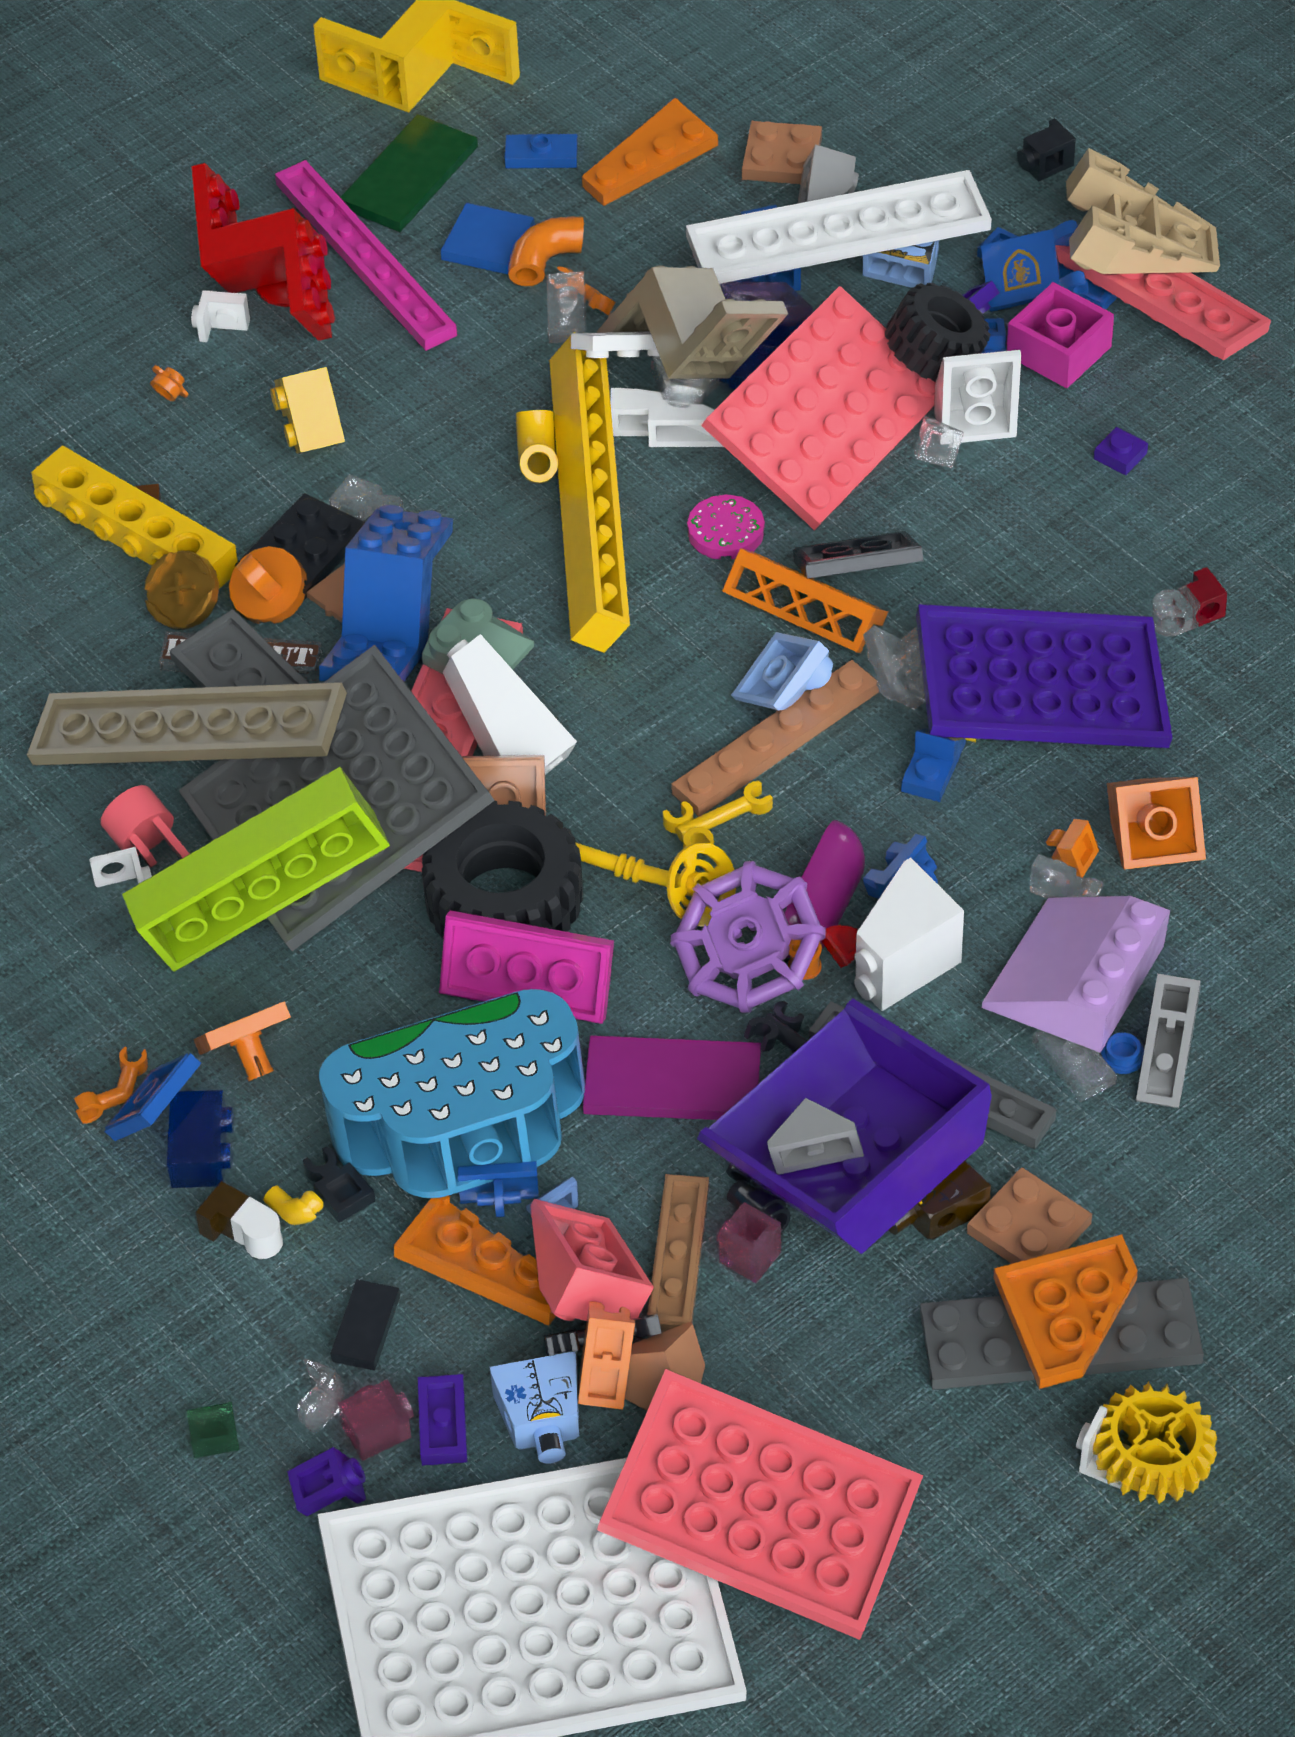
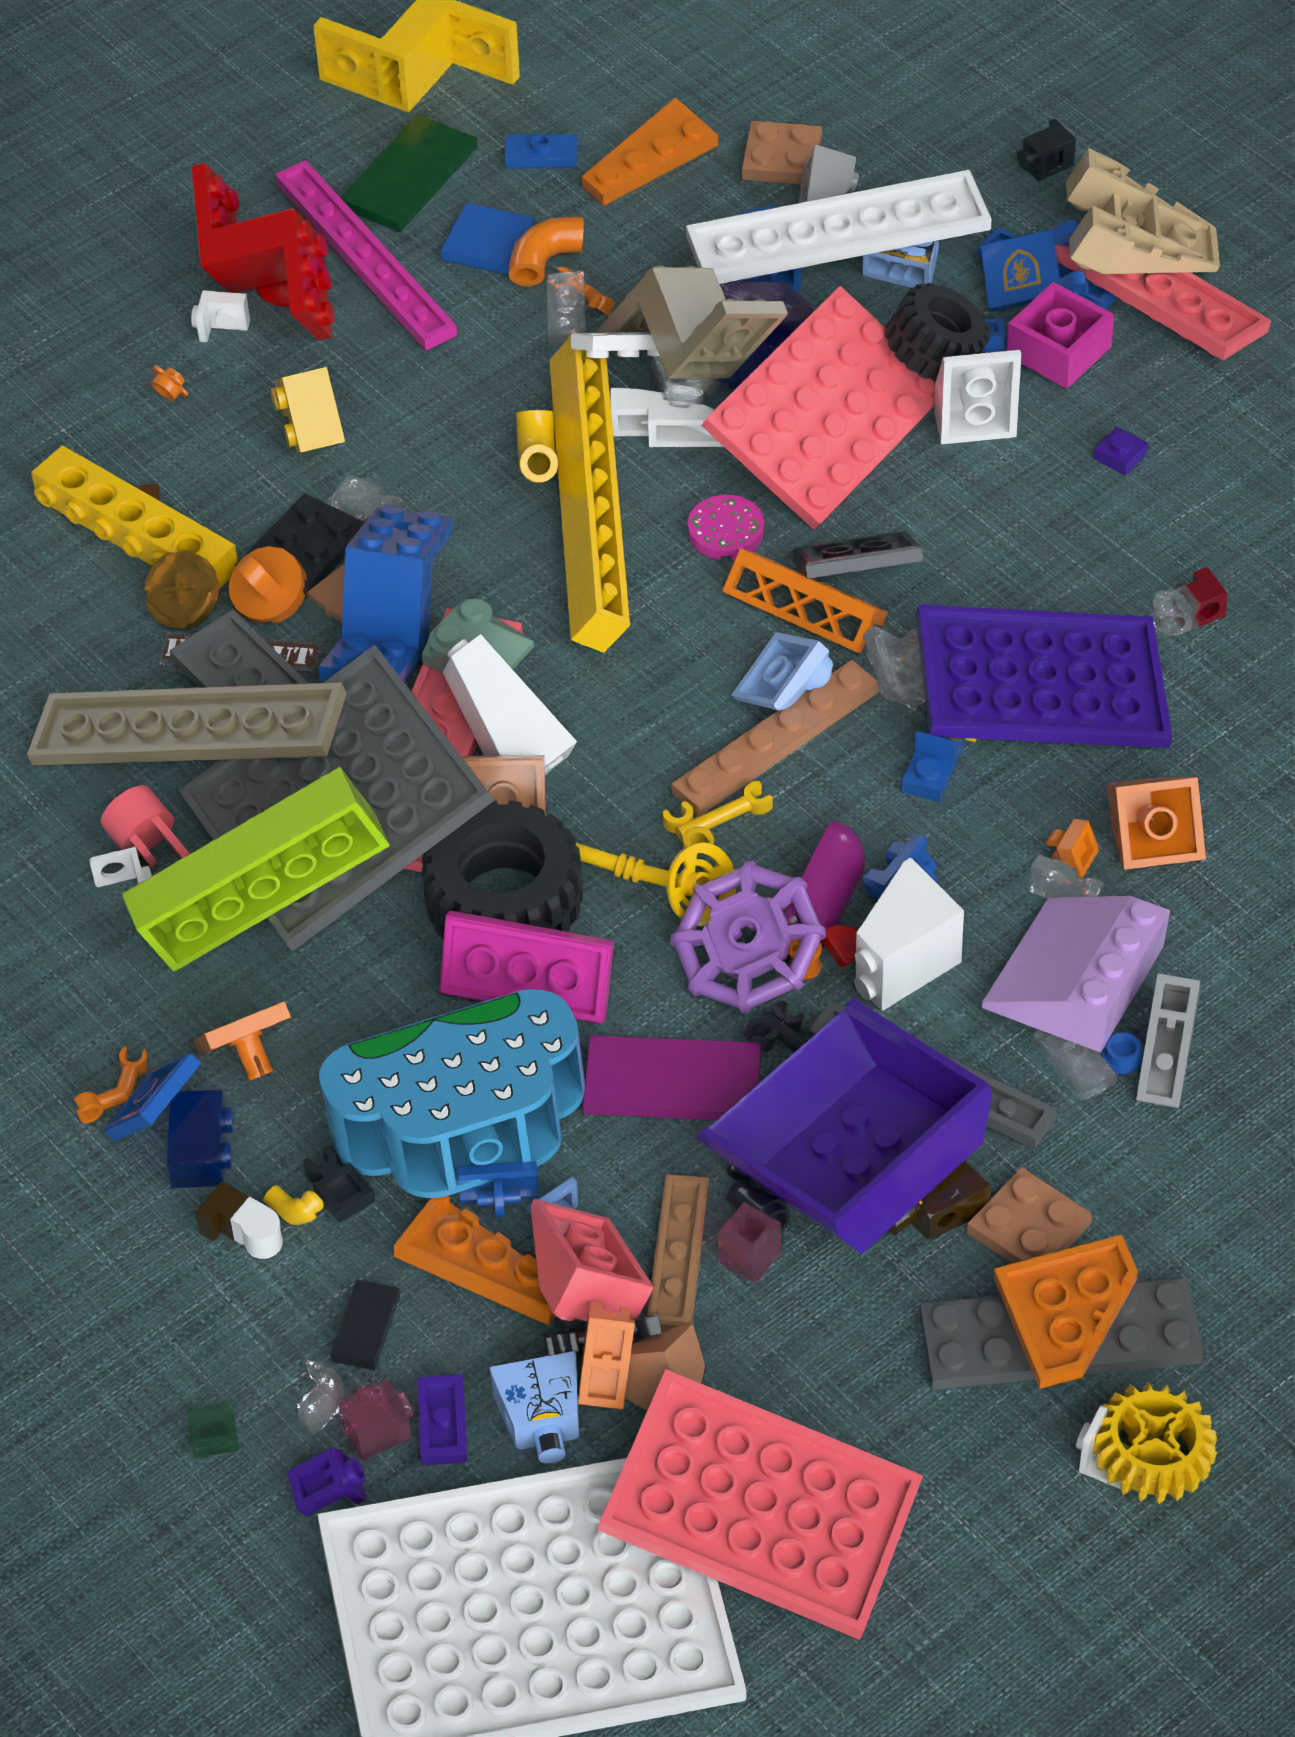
light grey slope [767,1098,864,1175] -> none
clear slope [914,417,964,469] -> none
dark purple plate [962,281,999,314] -> none

